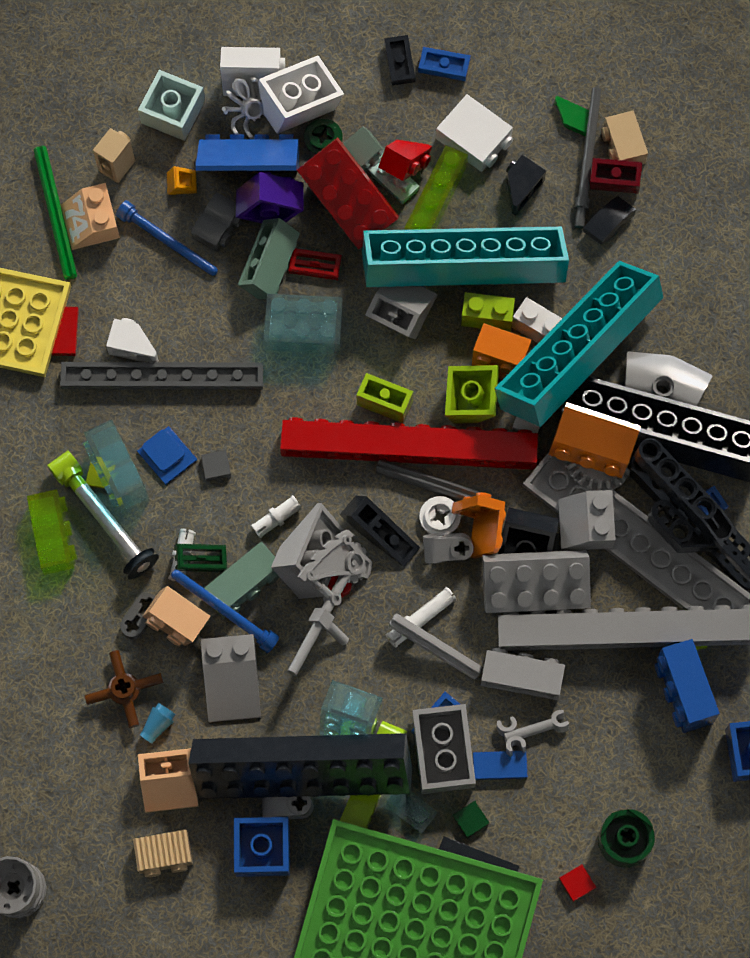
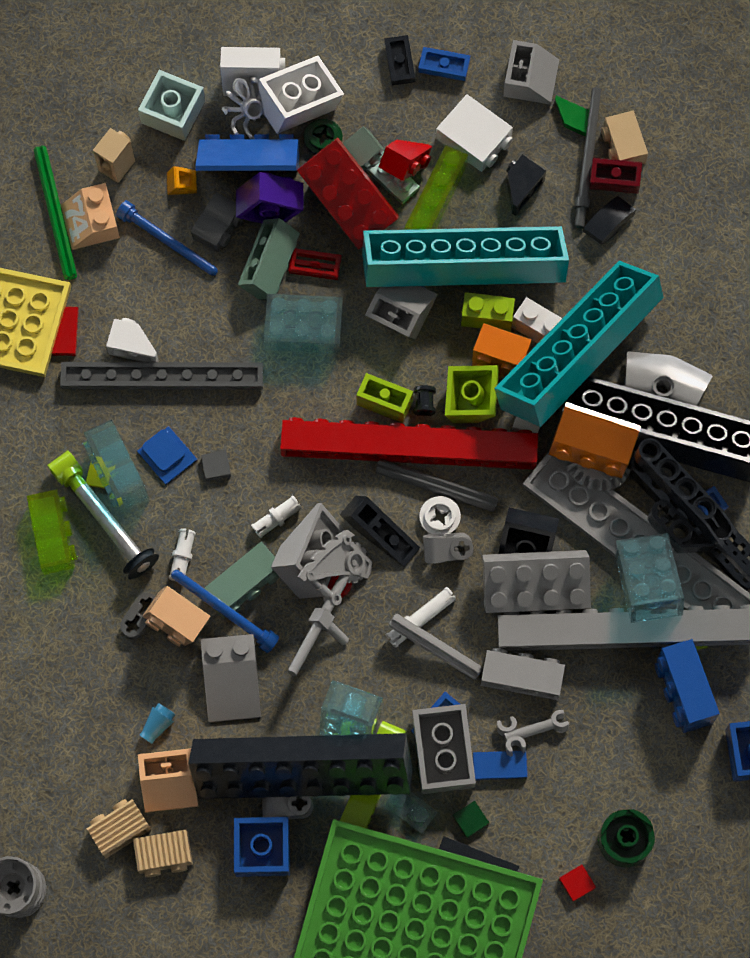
reddish brown bar [84,650,164,728] -> none
dark green tile [174,544,227,572] -> none
orange bracket [452,492,506,559] -> none
light grey slope [558,490,616,550] -> none
none -> tan brick [86,799,151,859]
none -> black bush [413,385,436,416]
none -> light grey slope [503,40,559,105]
none -> clear light blue brick [616,533,684,623]

